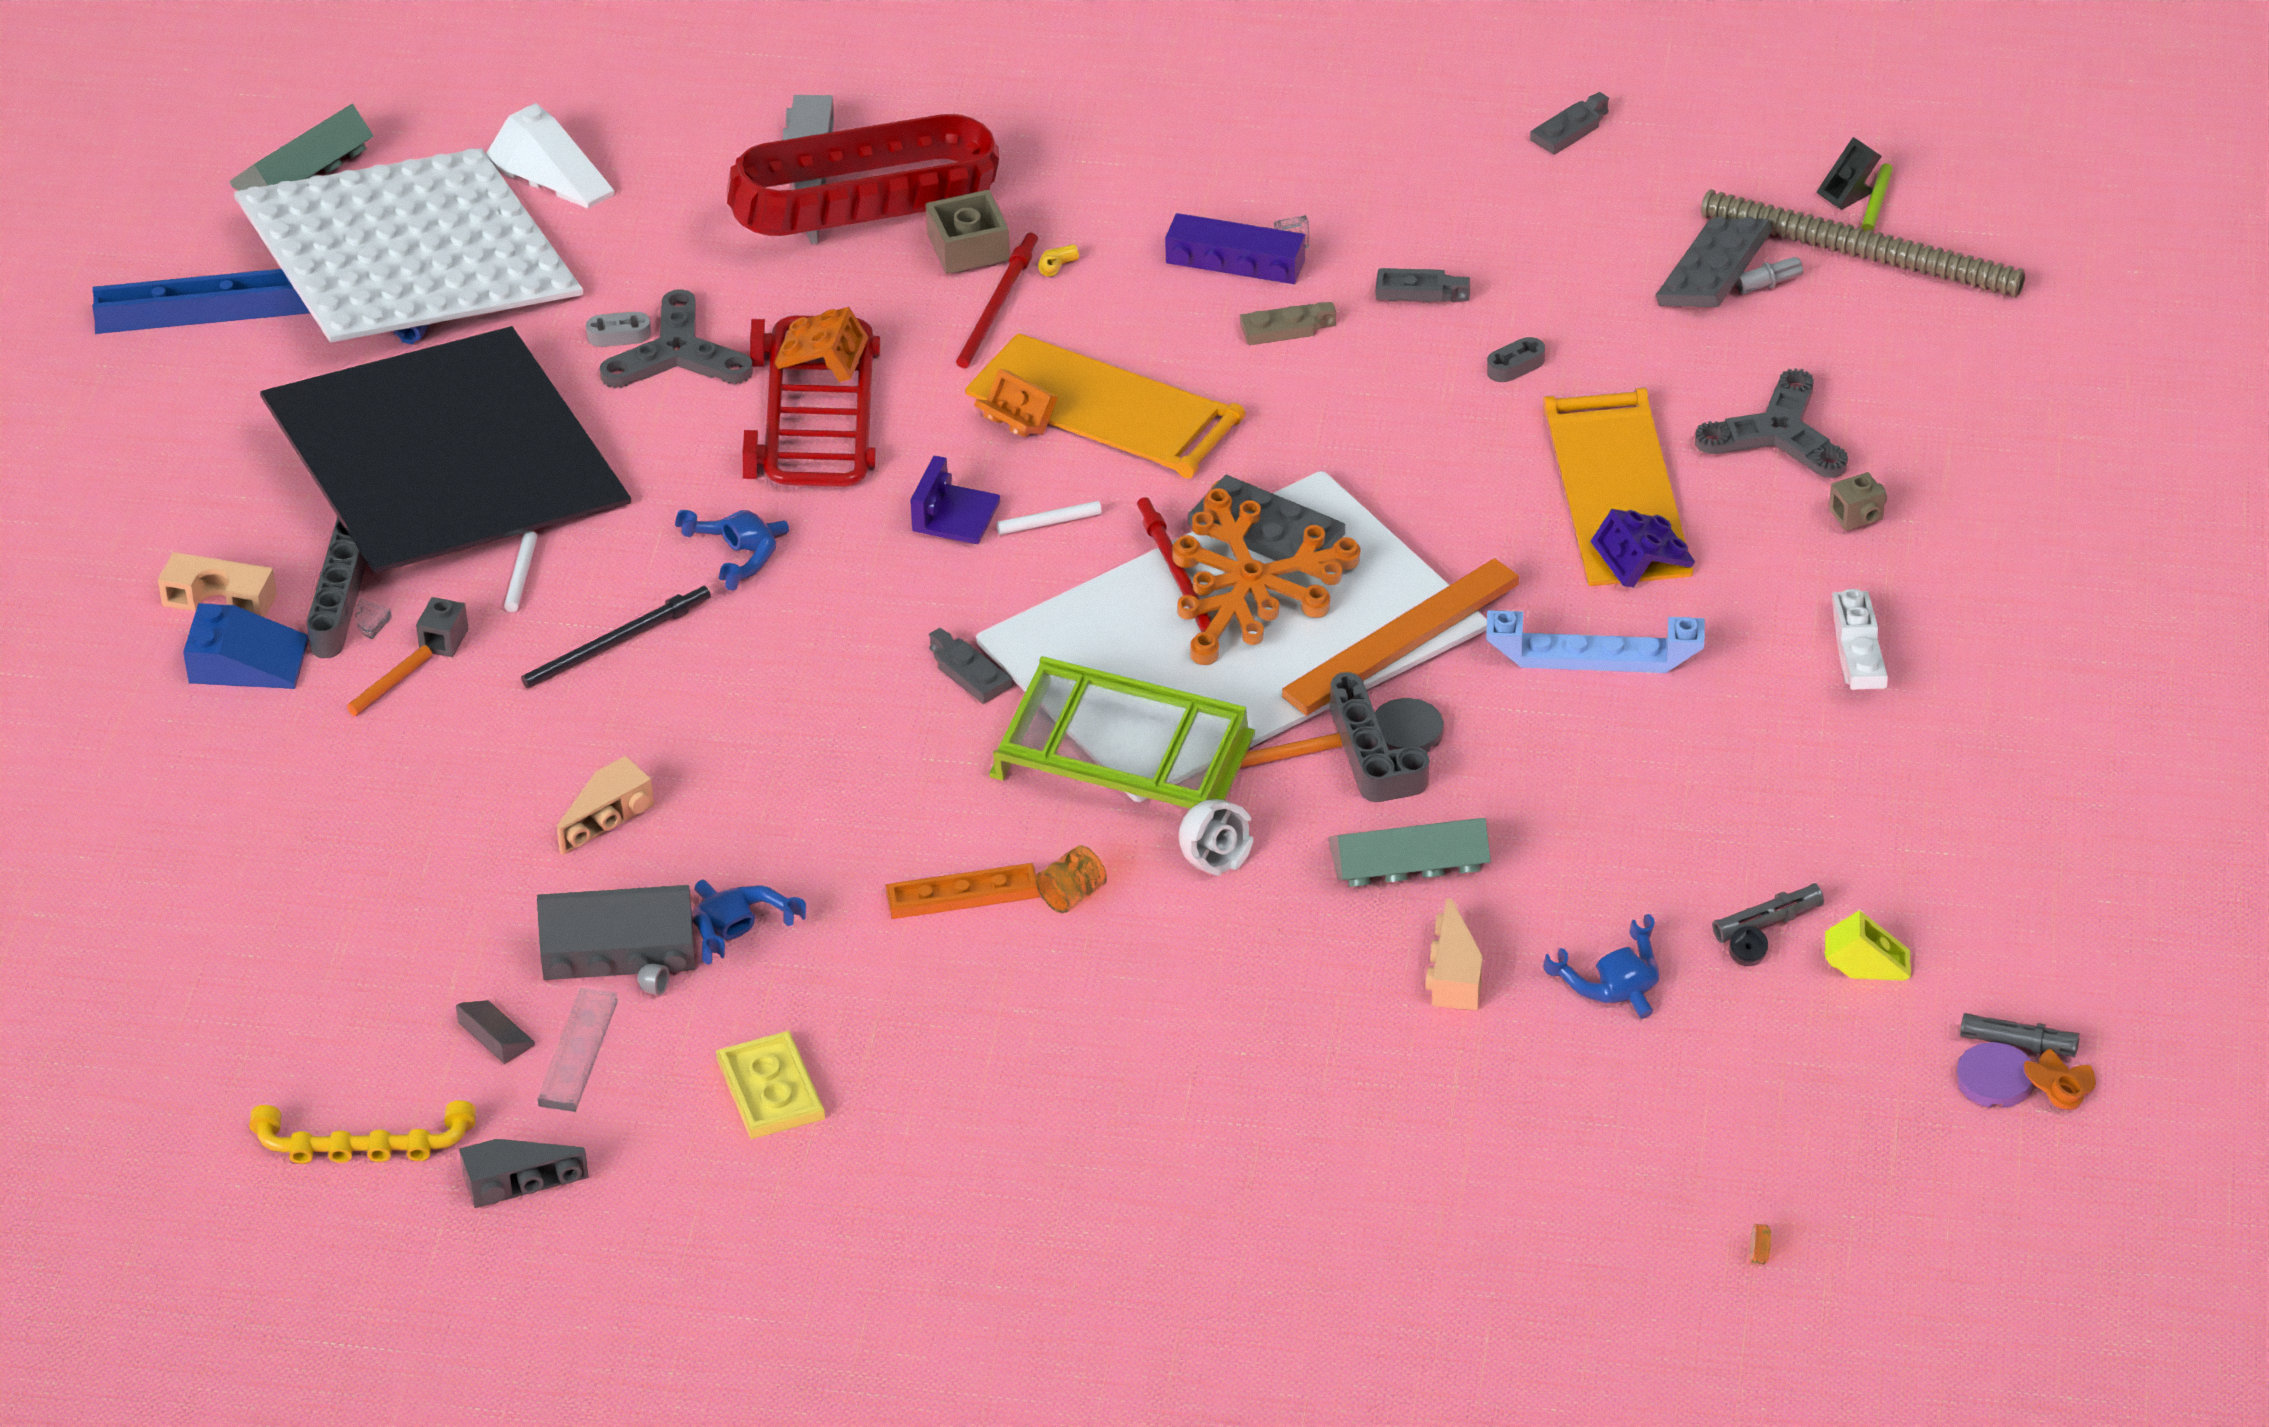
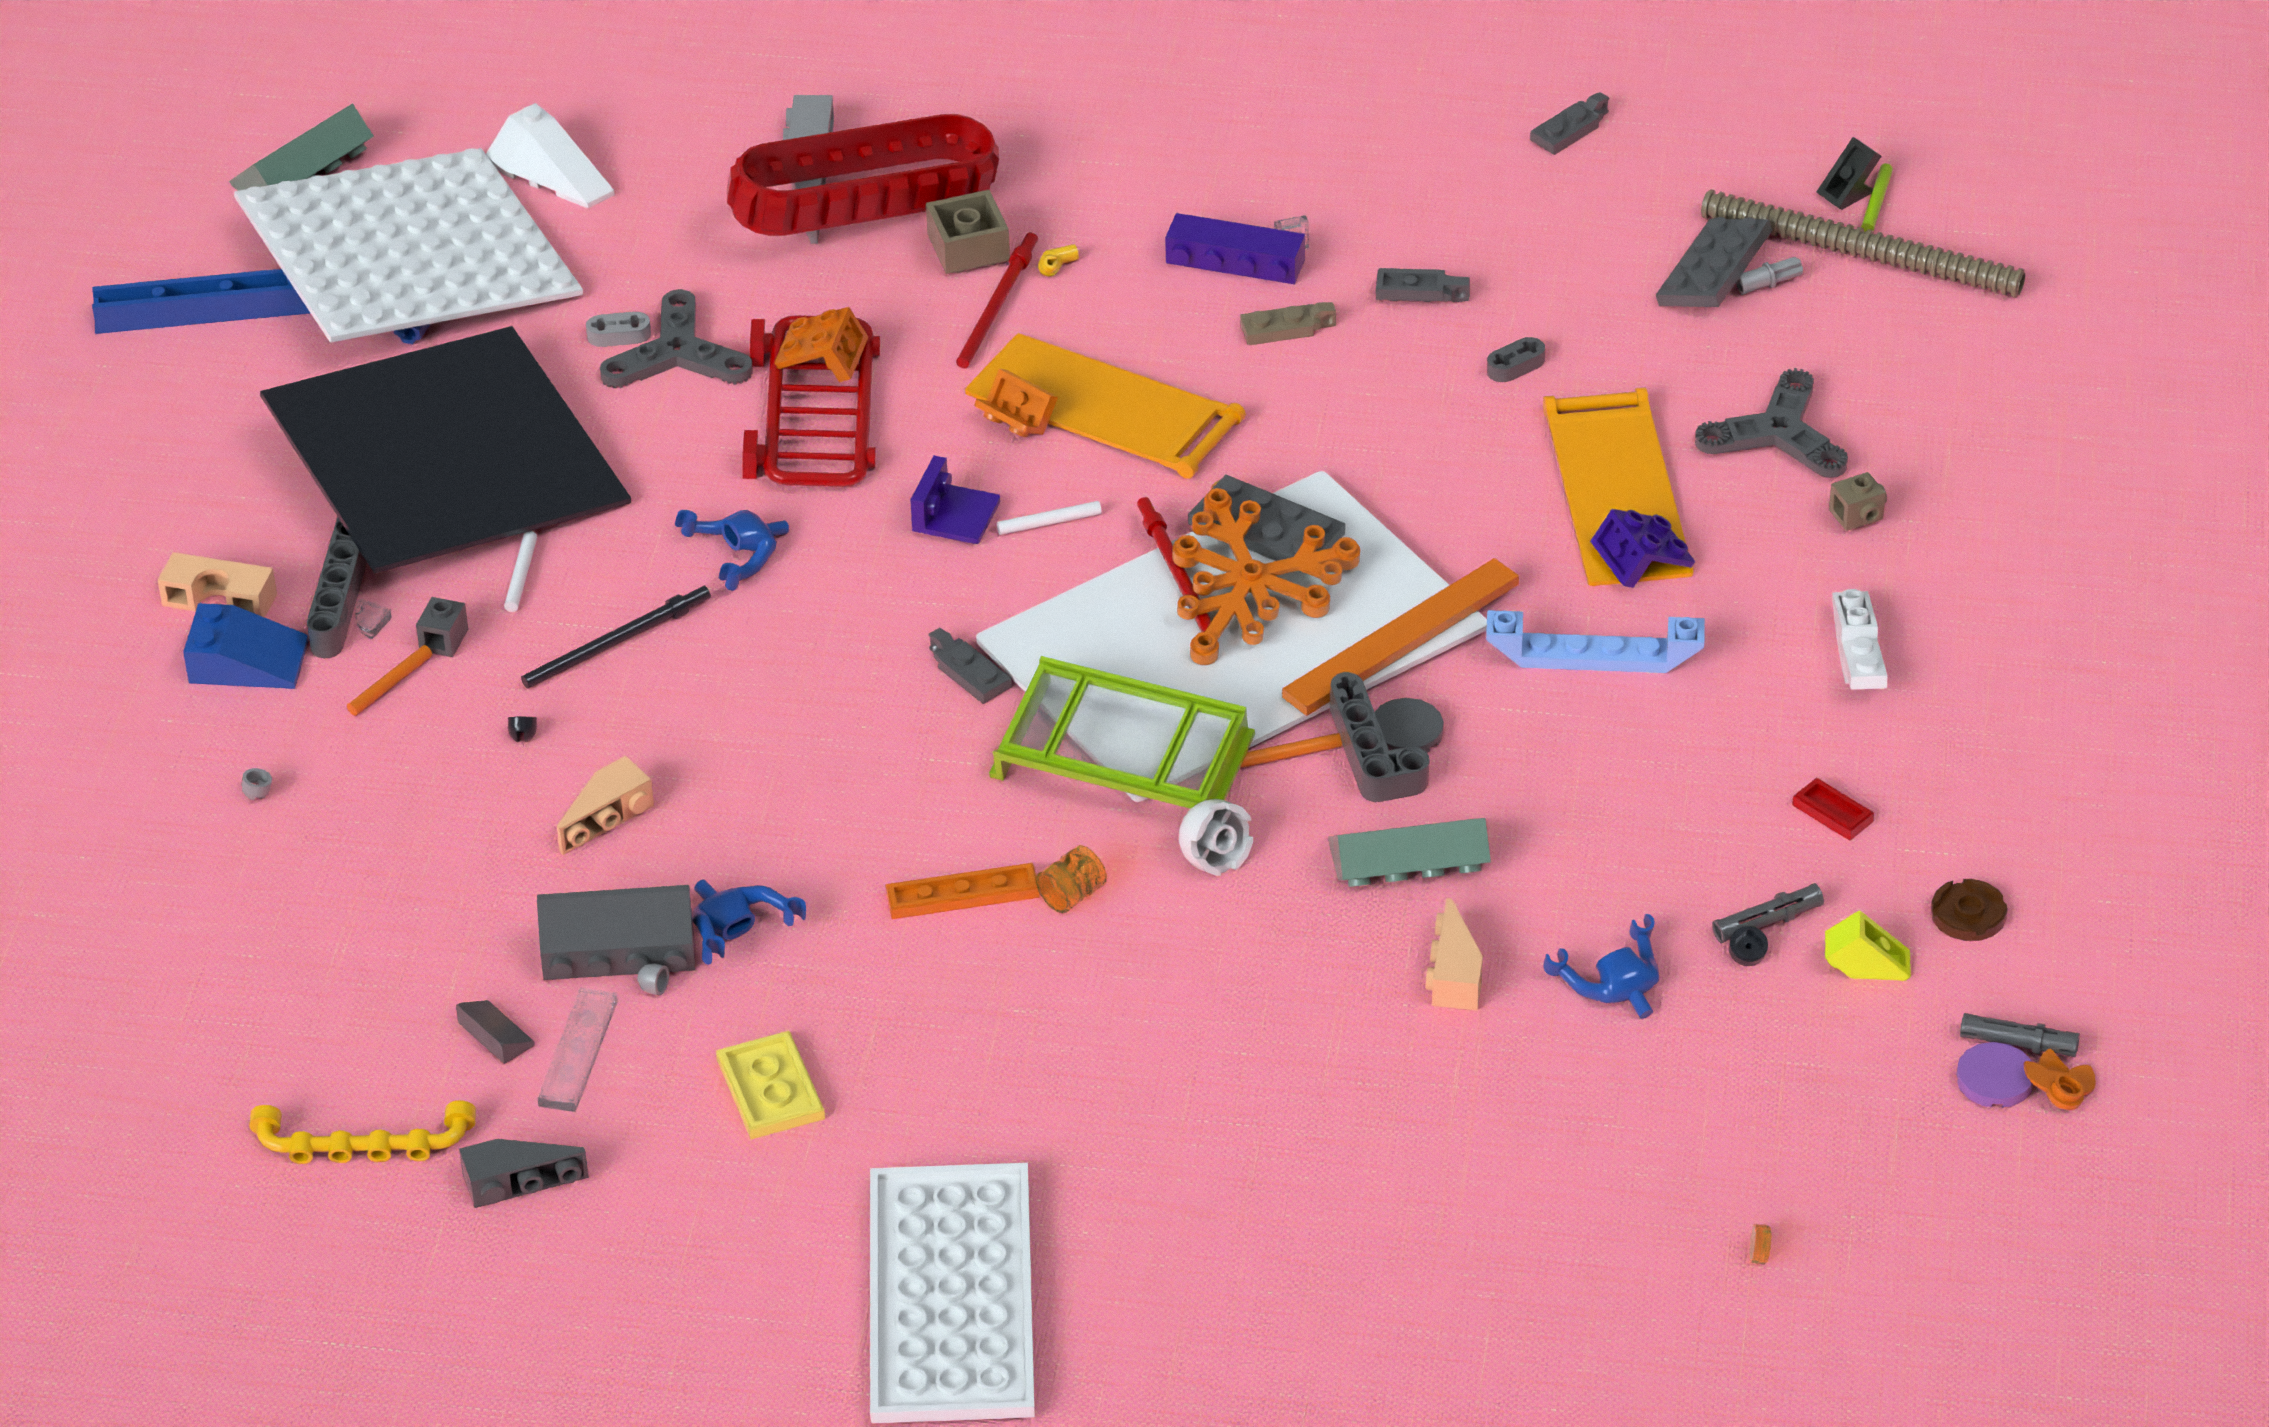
none -> light grey hinge [241,768,272,800]
none -> black hinge [508,716,537,742]
none -> white plate [870,1162,1035,1423]
none -> red tile [1792,777,1874,841]
none -> reddish brown tile [1931,879,2008,941]

